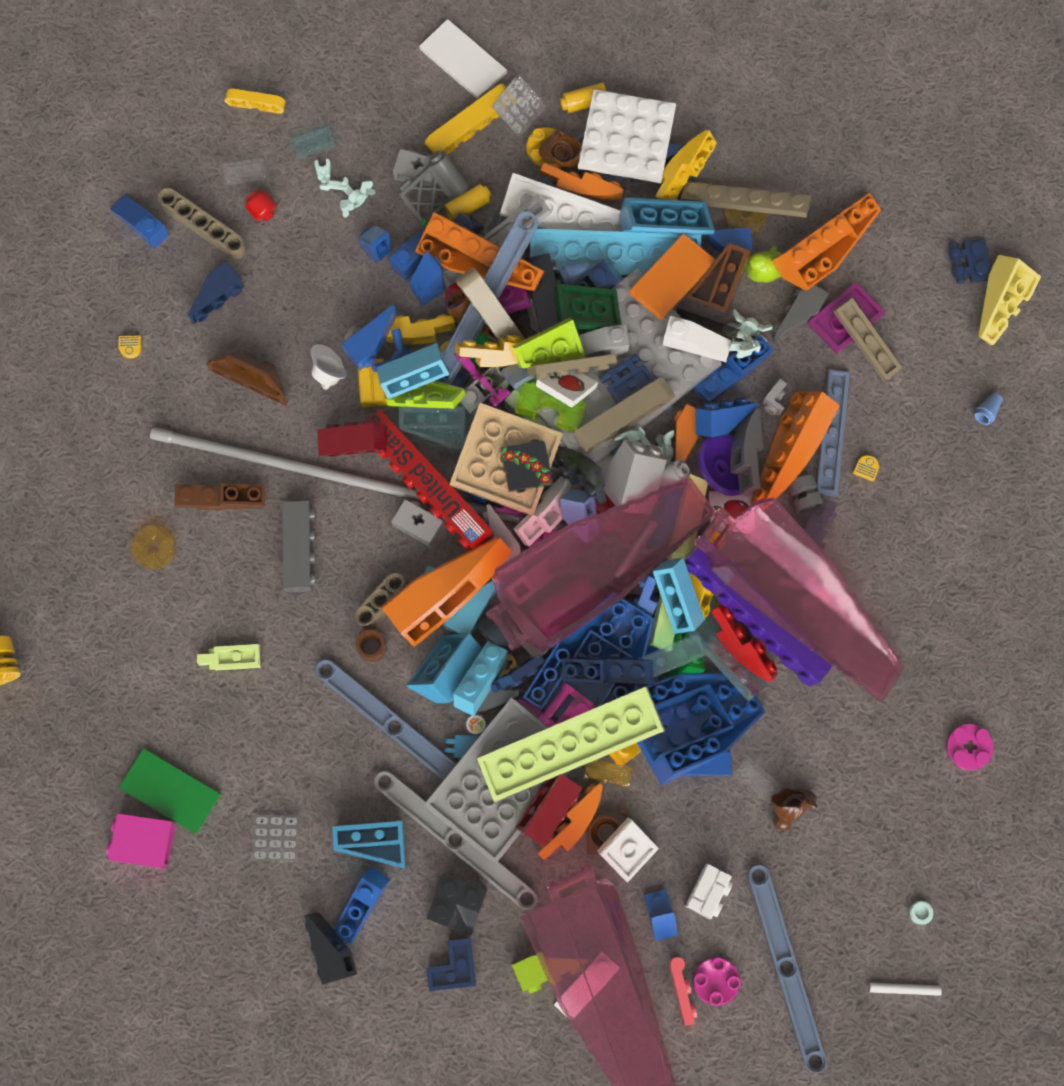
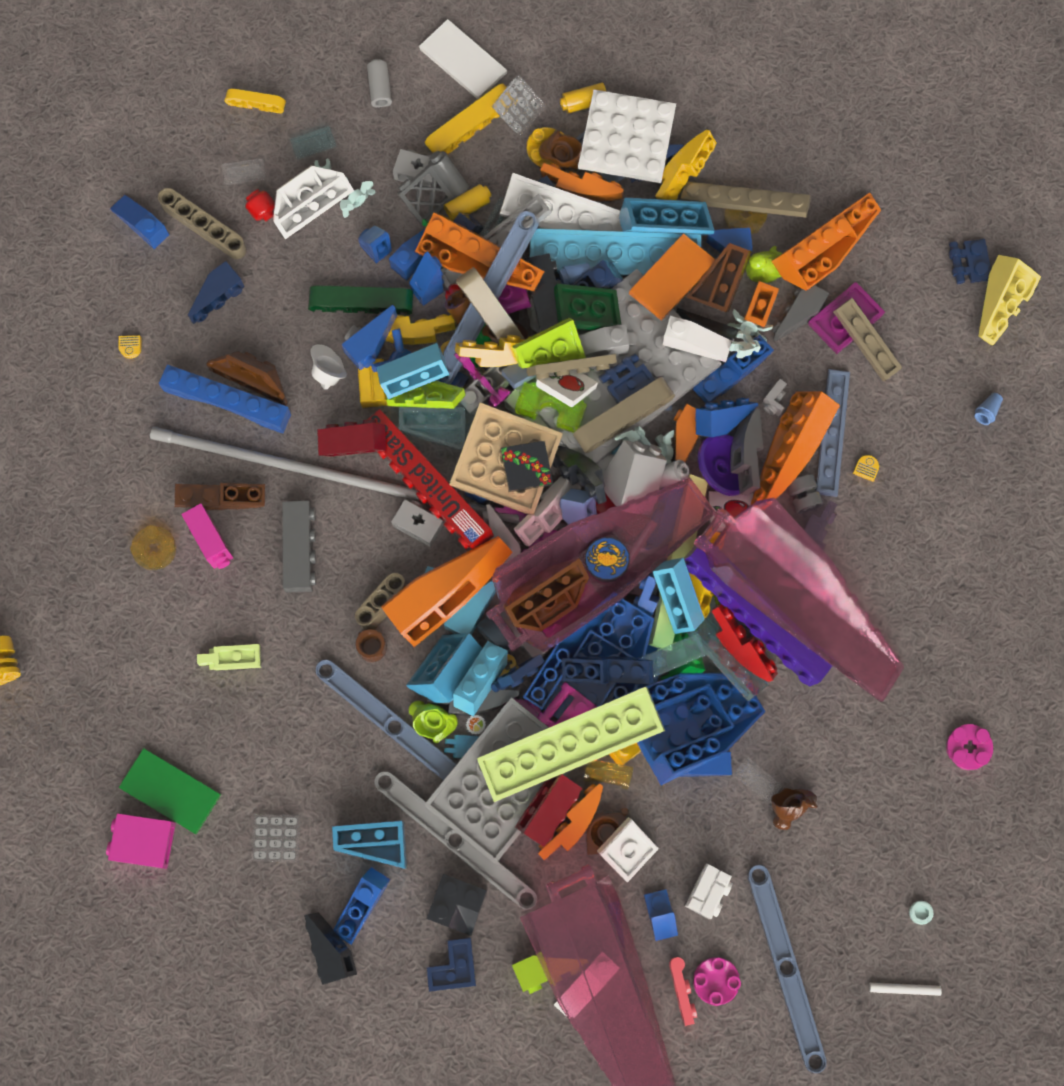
none -> blue arch [159,364,291,434]
none -> dark pink brick [181,504,233,569]
none -> white wedge [273,165,354,239]
none -> dark green beam [308,286,414,315]
none -> light grey brick [367,59,392,108]
none -> lime hair [408,700,458,744]
none -> reddish brown wedge [504,558,589,632]
none -> tile [585,537,630,582]
none -> orange slope [744,281,779,327]

